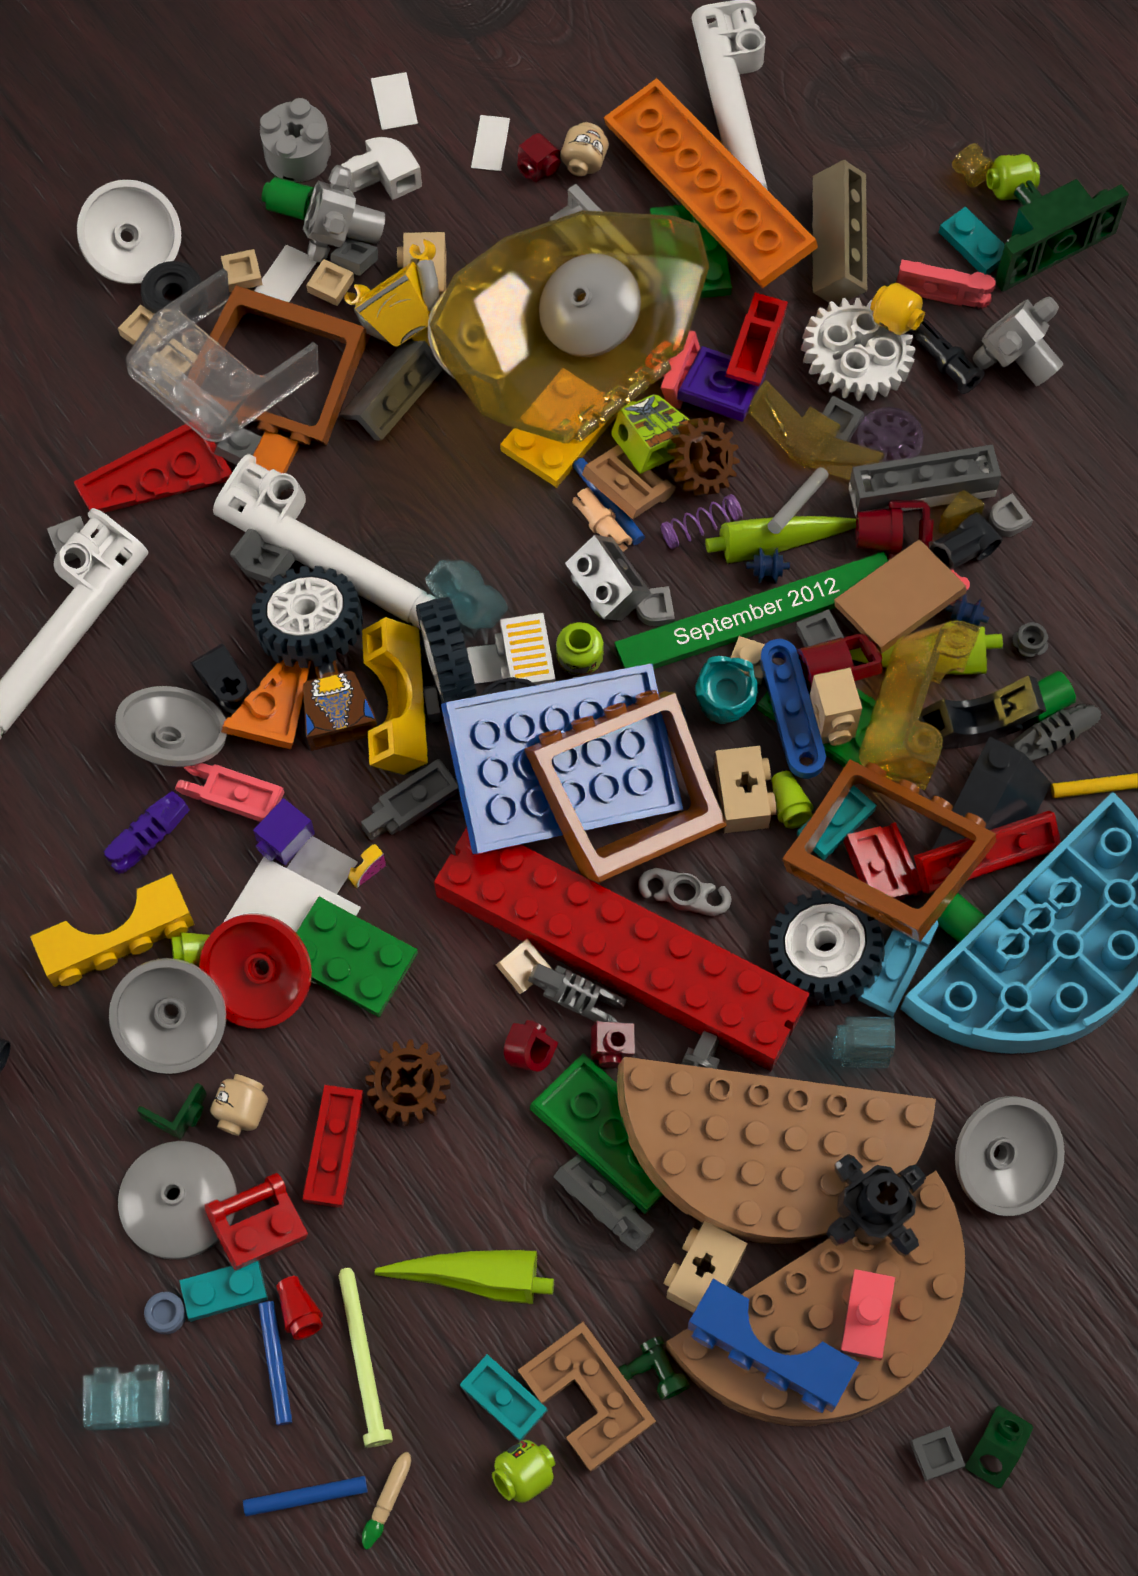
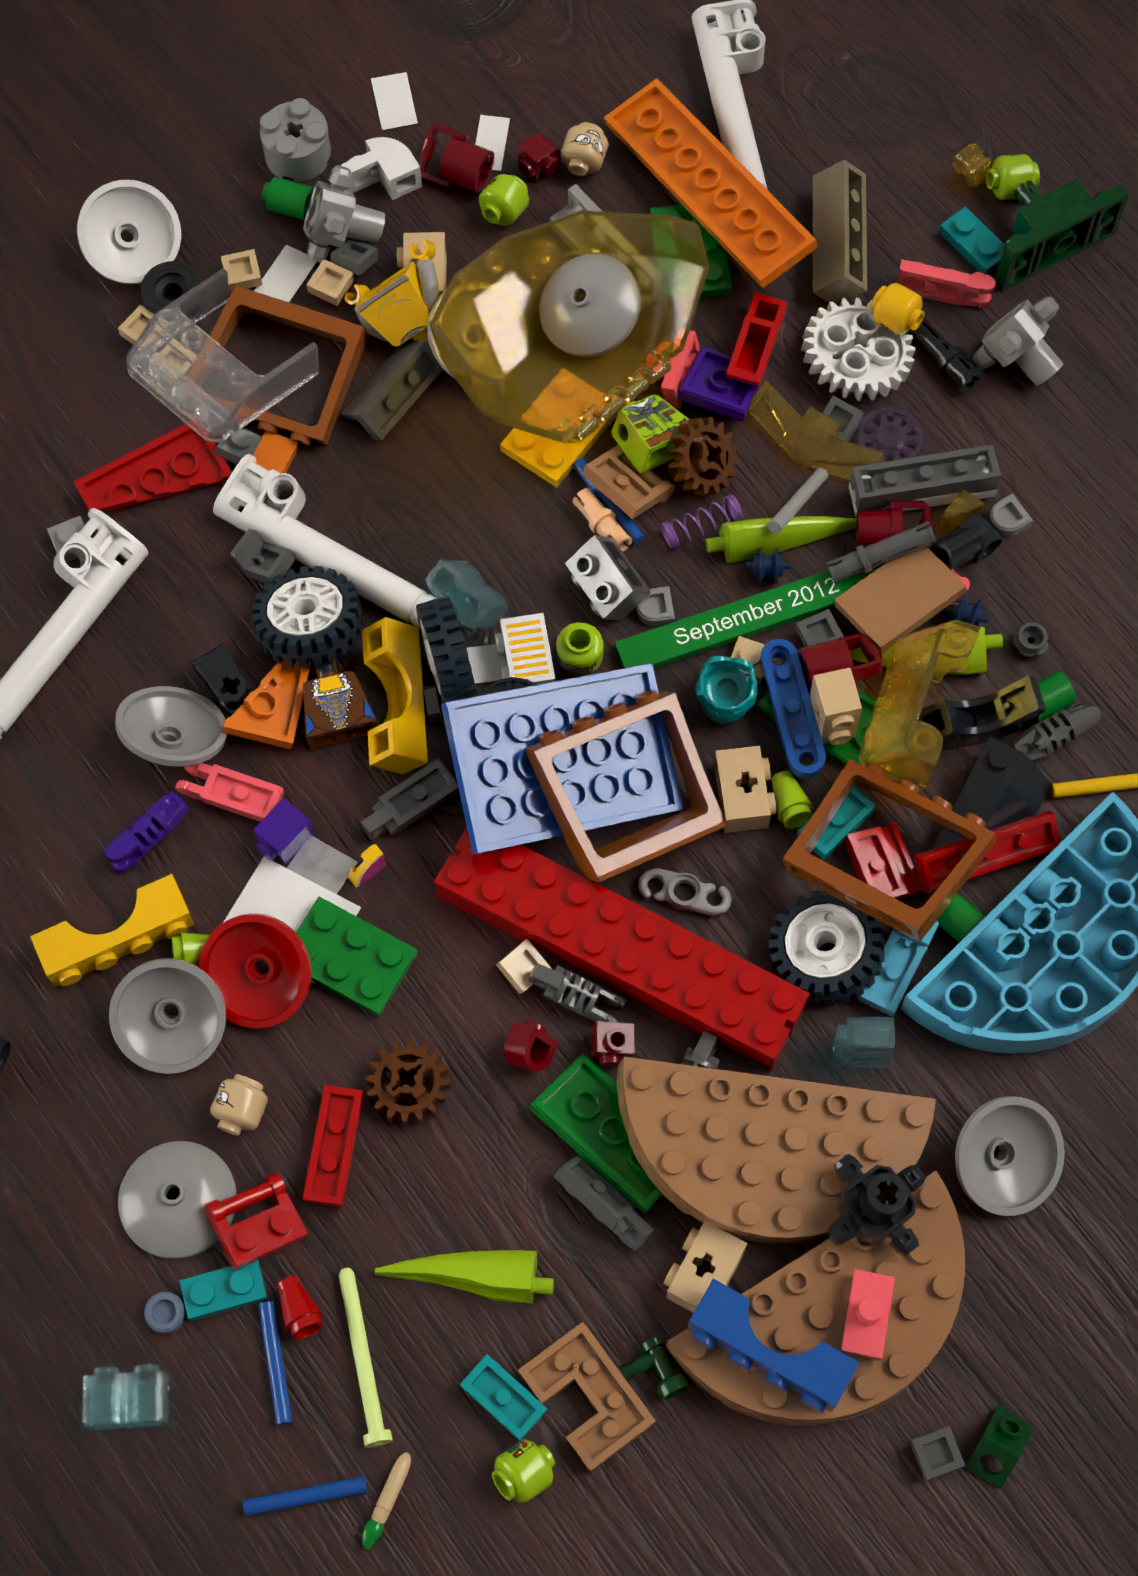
dark green bracket [137,1083,207,1140] -> none
none -> dark red piece [418,124,495,193]
none -> lime head [479,174,529,226]
none -> dark grey pin [826,521,937,584]

